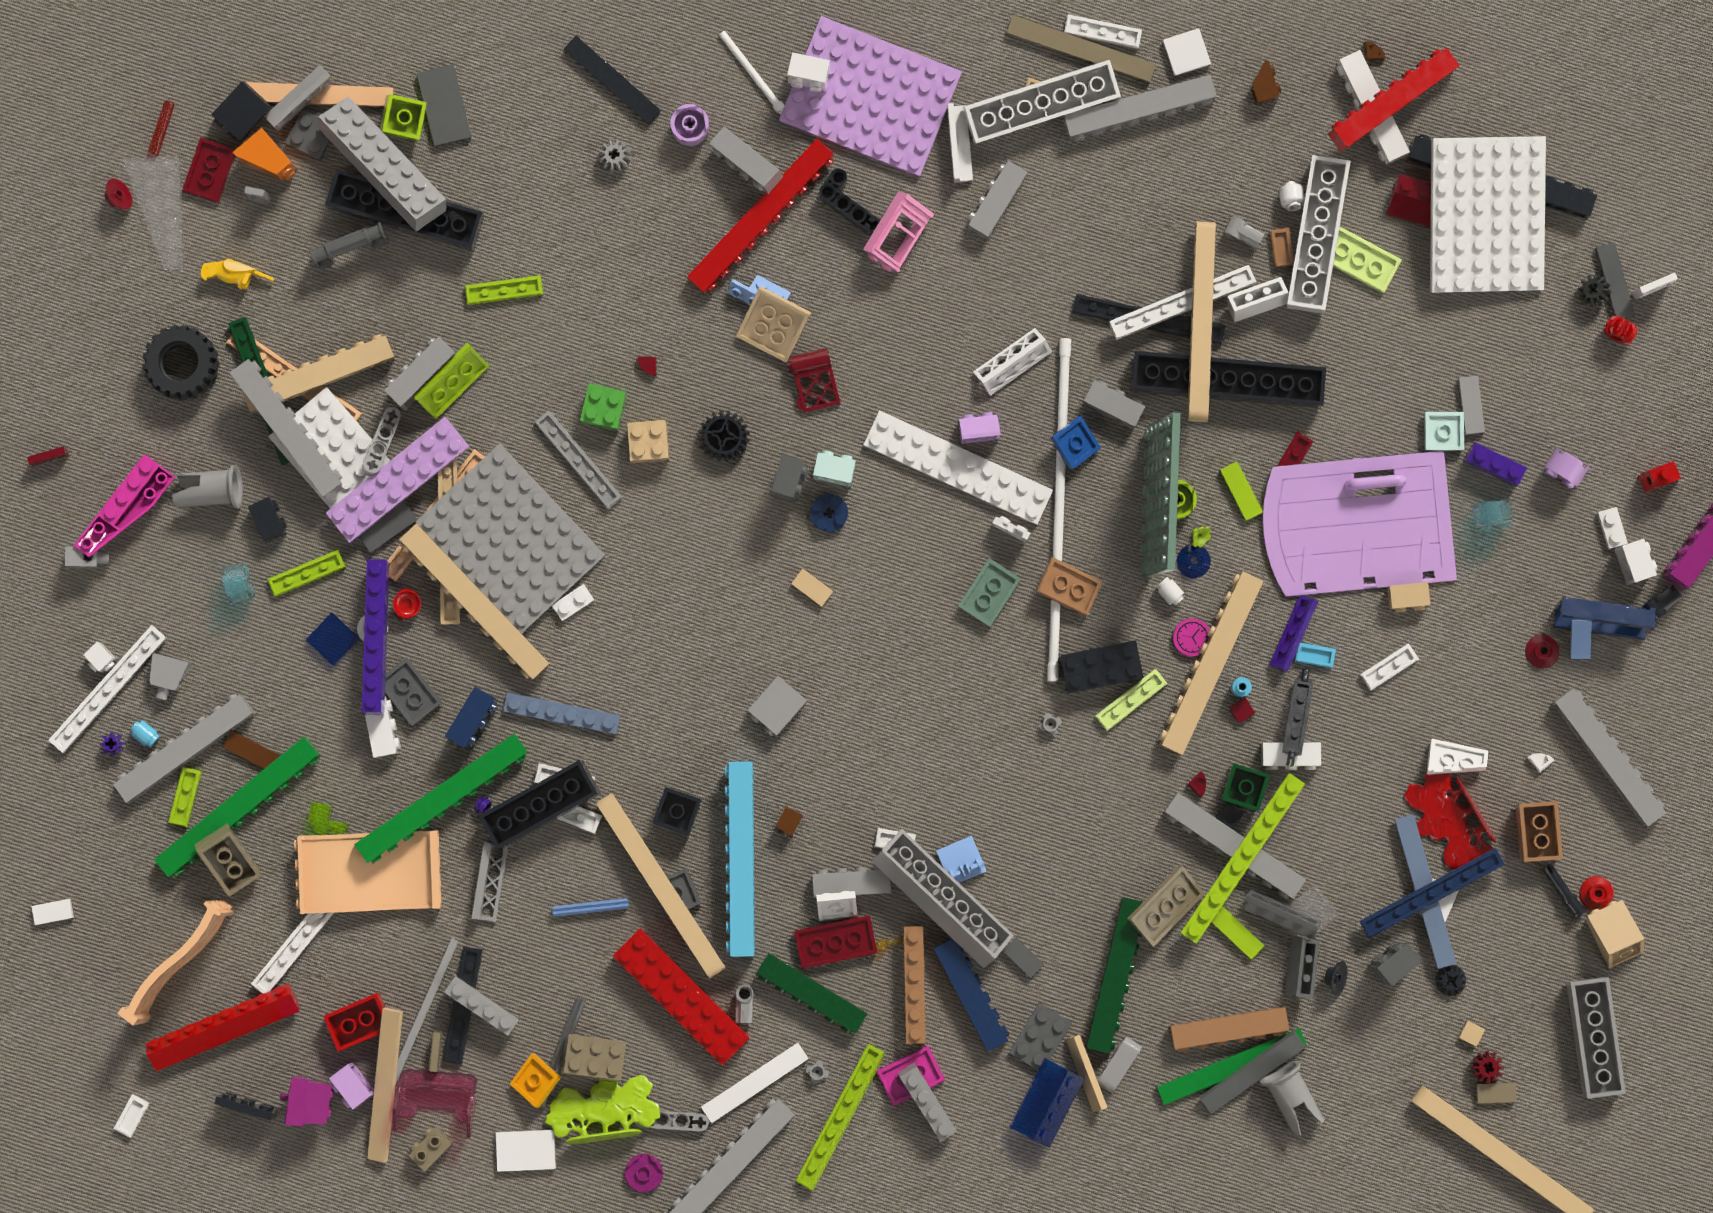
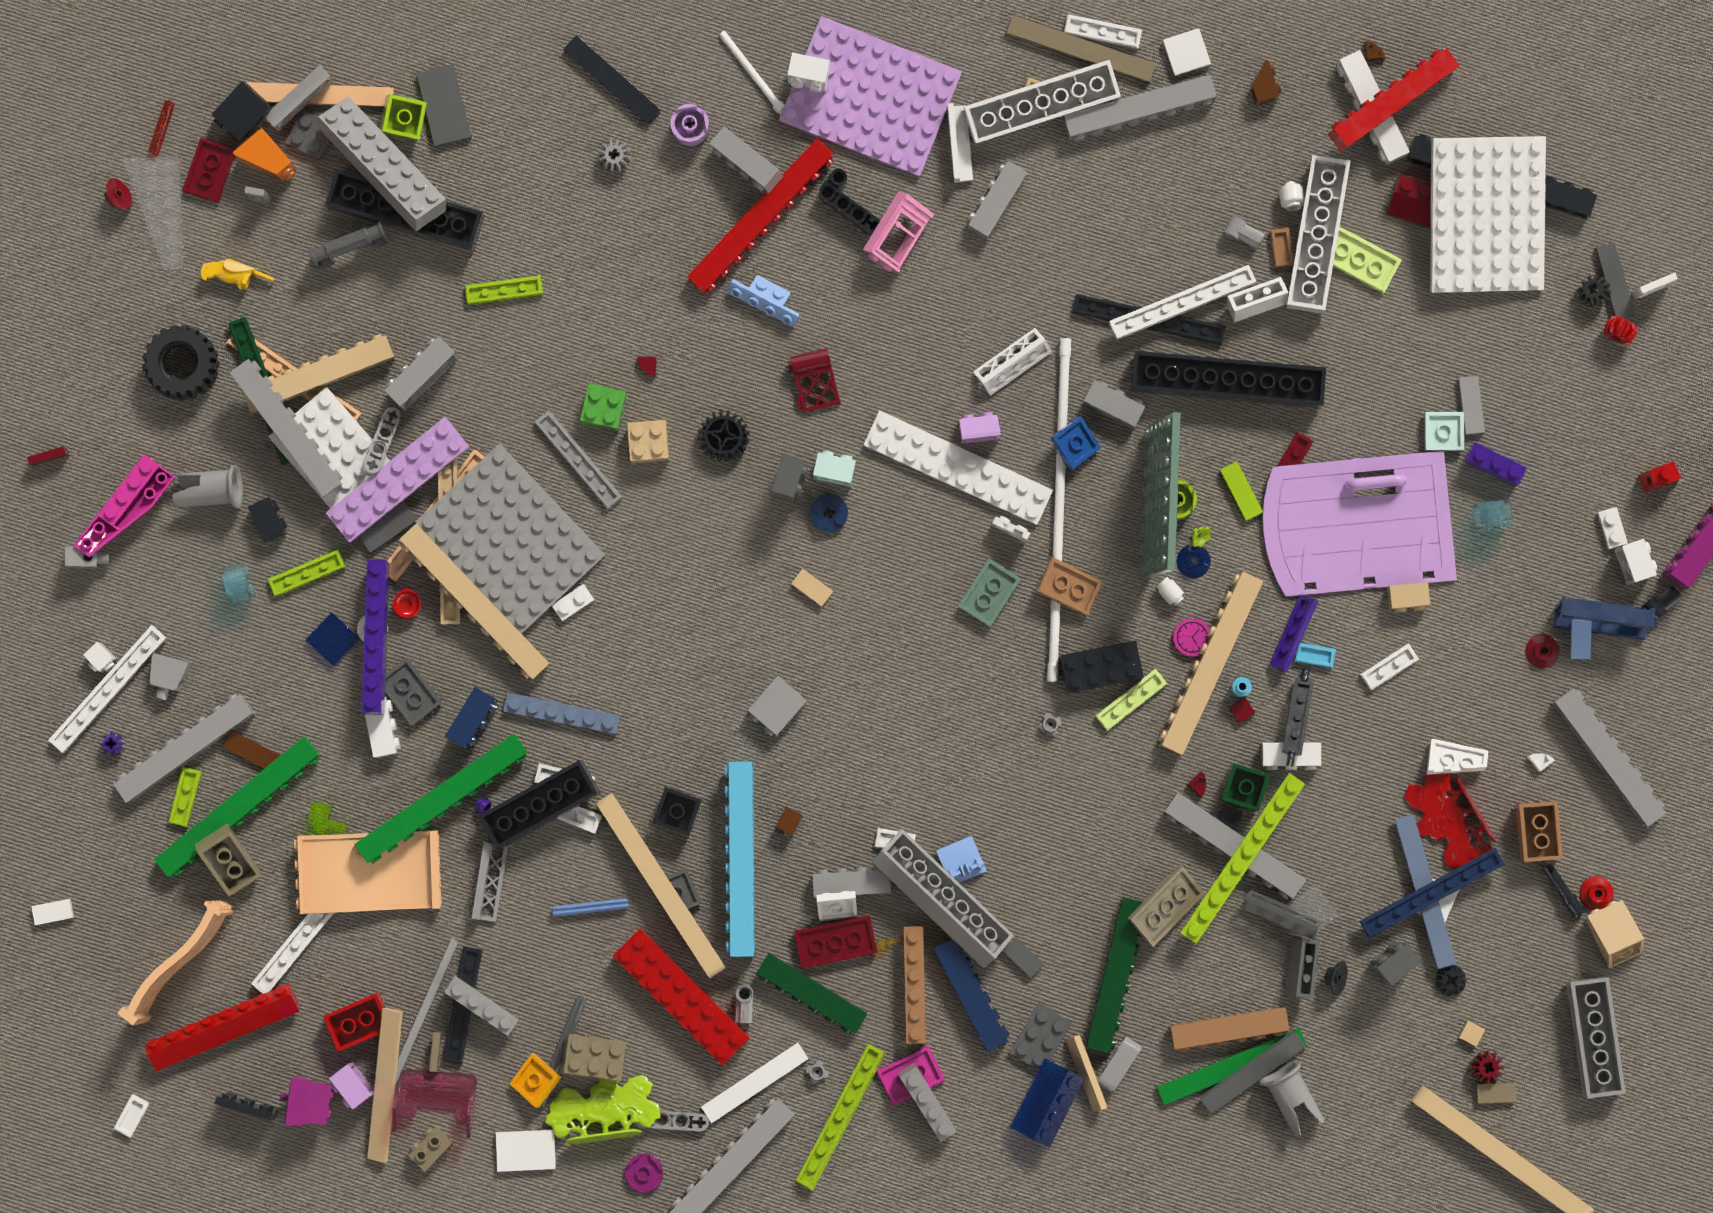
medium azure brick [130,720,160,748] -> none
lime tile [413,343,490,419] -> none
tan plate [736,286,811,363] -> none
tan beam [1187,221,1216,422] -> none
lime tile [1211,906,1264,960] -> none
lavender brick [1544,448,1590,489] -> none

